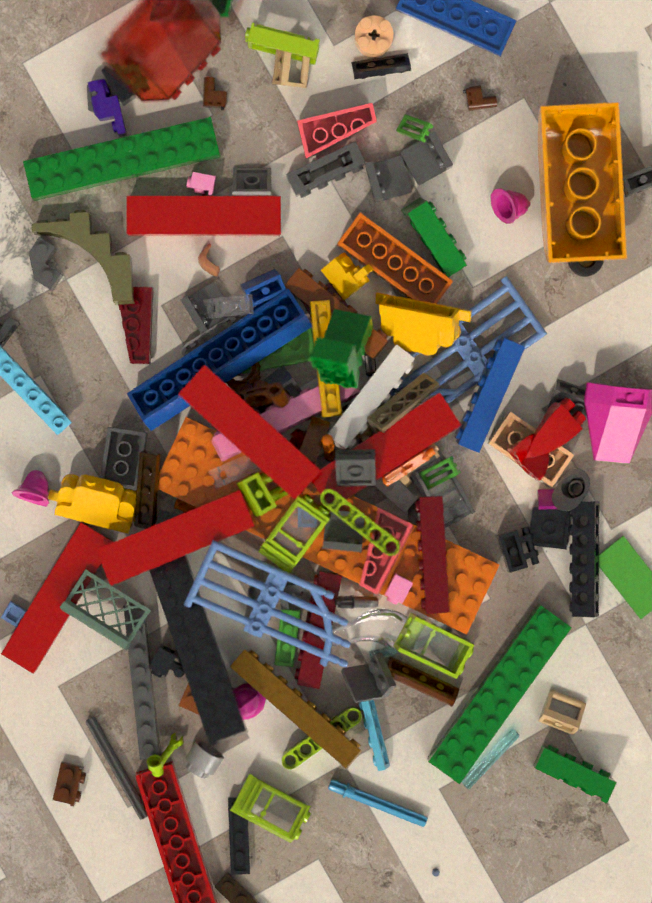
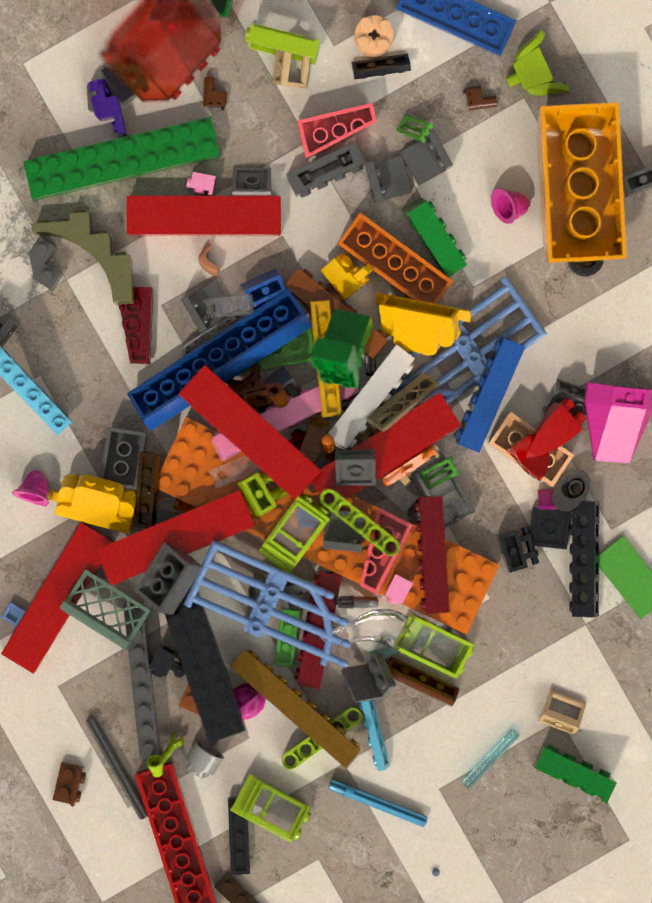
green brick [427,604,572,784] -> none
none -> dark grey slope [134,543,203,614]
none -> lime torso [505,28,570,96]

